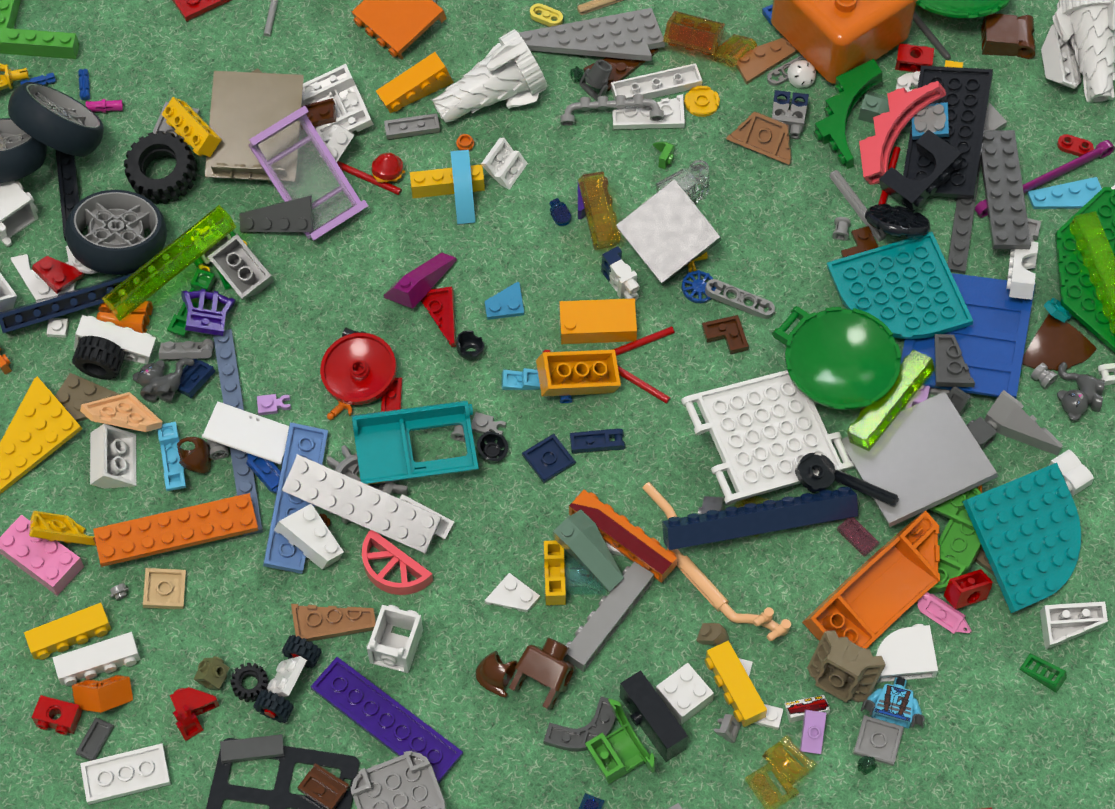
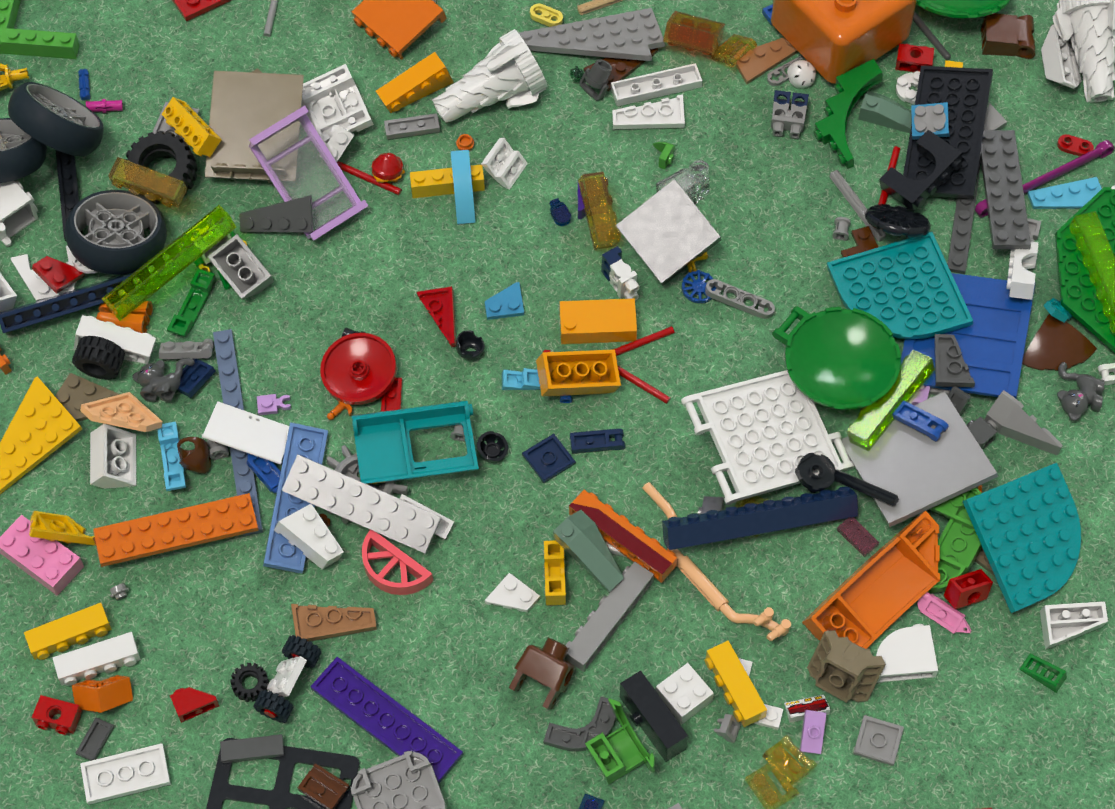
blue axle [20,73,56,85] -> none
white plate [47,318,69,338] -> none
tan plate [143,568,186,609] -> none
red plate [173,705,203,741] -> none
dark purple plate [181,289,236,336] -> none
olive brick [193,656,230,689] -> none
reddish brown plate [300,98,336,130] -> none
white container [367,605,423,673] -> none
magenta wedge [383,252,457,309] -> none
light grey plate [471,412,506,436] -> none
reddish brown piece [476,651,518,697] -> none
light grey bar [560,94,664,125] -> none
clear light blue slope [565,558,606,595] -> none
yellow tile [684,85,720,117] -> none
dark tan plate [696,623,730,645] -> none
reddish brown plate [702,315,749,354] -> none
medium nougat wing [726,111,792,165] -> none
clear green plate [857,756,877,775] -> none
coral arch [859,81,946,185] -> none
torso [860,677,925,729] -> none
light grey wheel [1031,363,1058,389] -> none
white brick [1049,450,1094,496] -> none
none -> clear yellow brick [108,157,187,208]
none -> blue plate [892,401,949,441]

